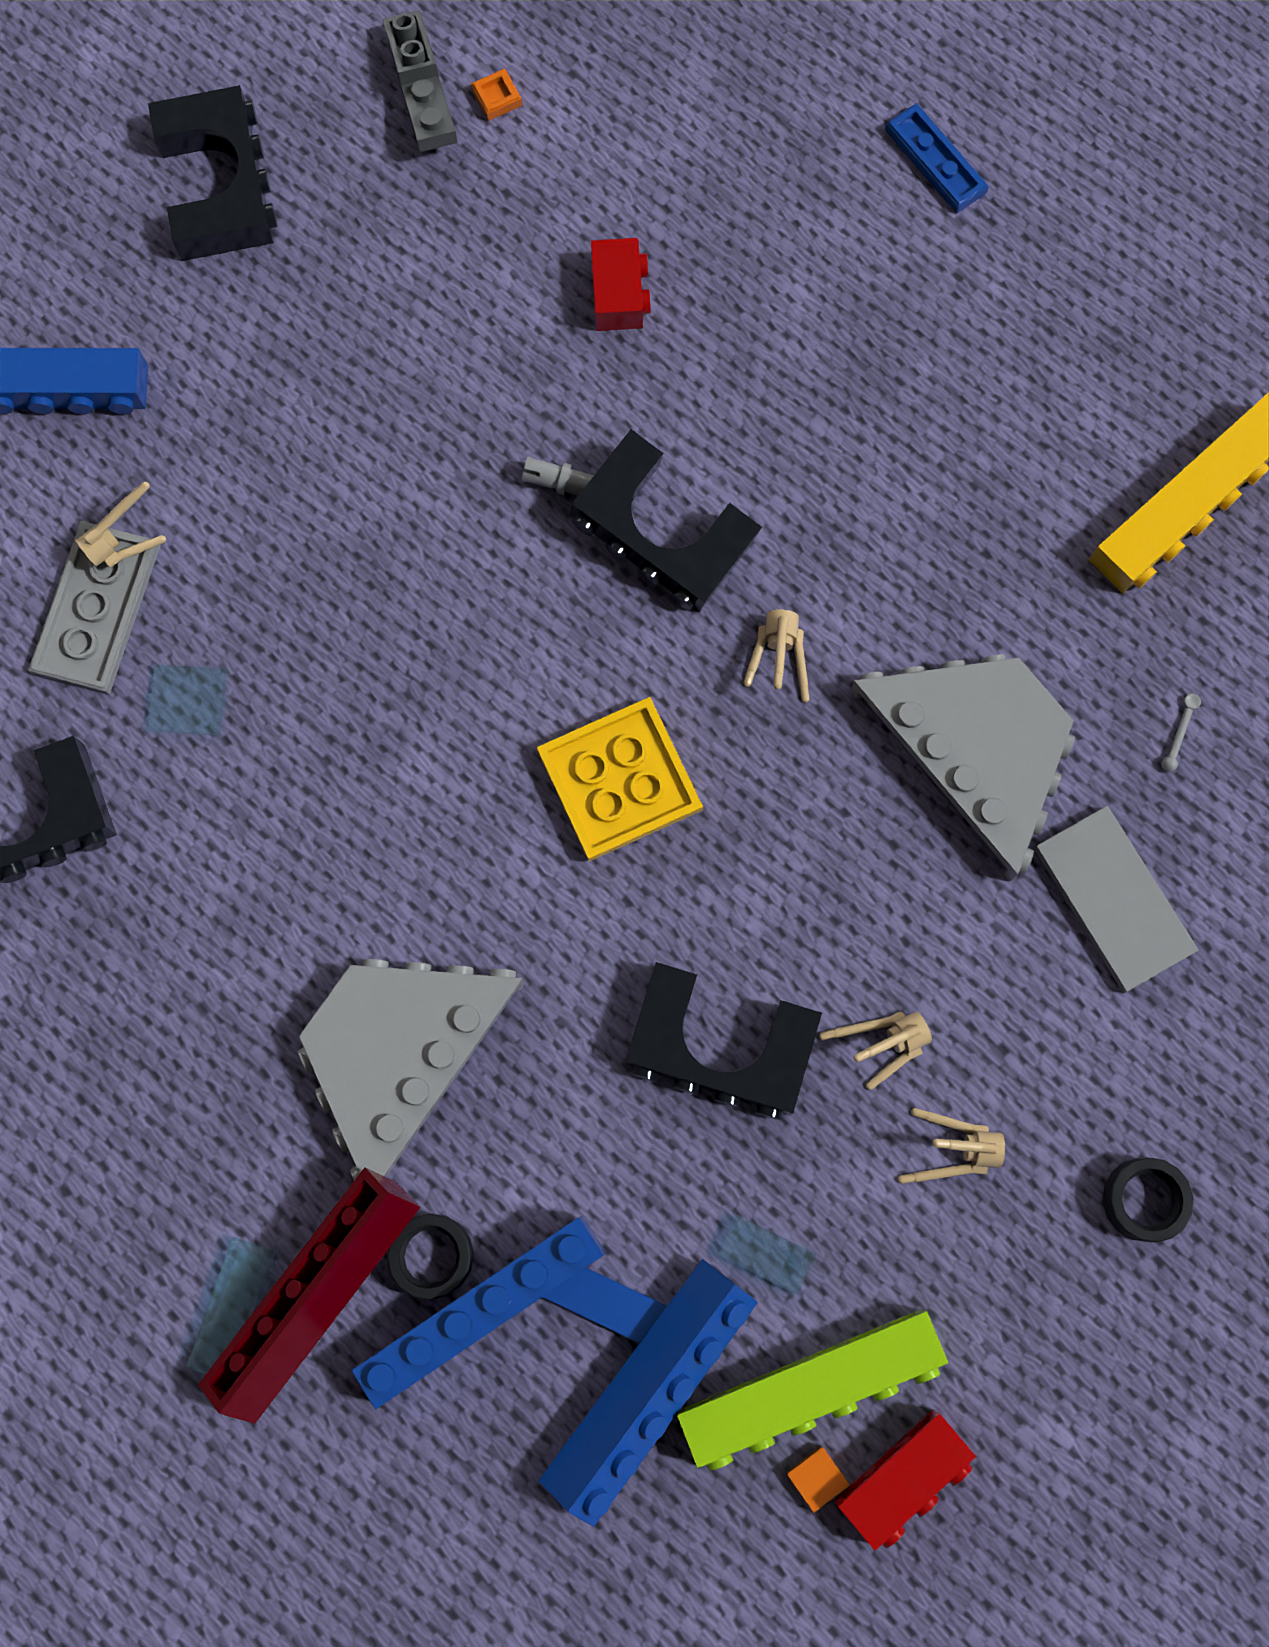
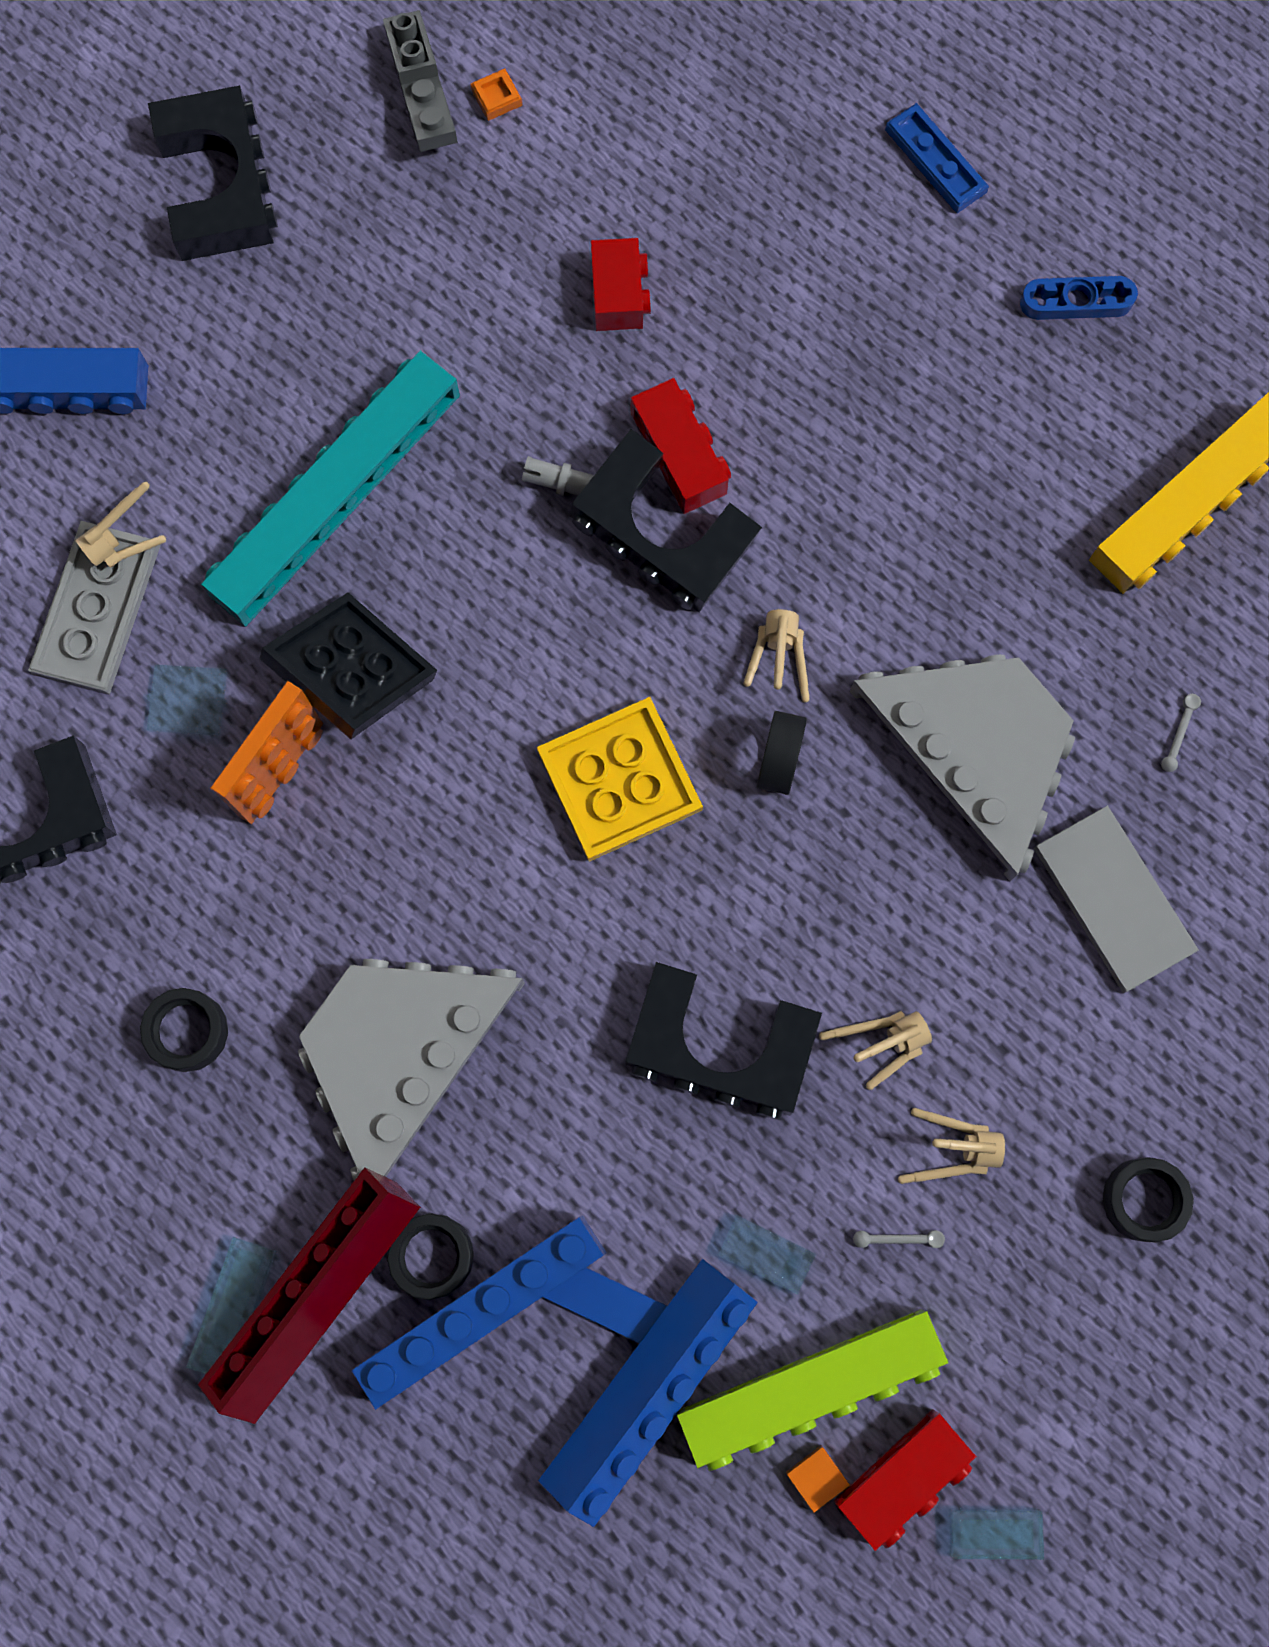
none -> black tyre [140,988,228,1072]
none -> teal brick [201,350,460,627]
none -> orange plate [211,681,323,825]
none -> black plate [259,593,437,739]
none -> red brick [631,378,731,514]
none -> black tyre [756,711,807,795]
none -> light grey hinge [853,1230,945,1248]
none -> clear light blue tile [949,1509,1044,1560]
none -> blue beam [1020,276,1138,320]

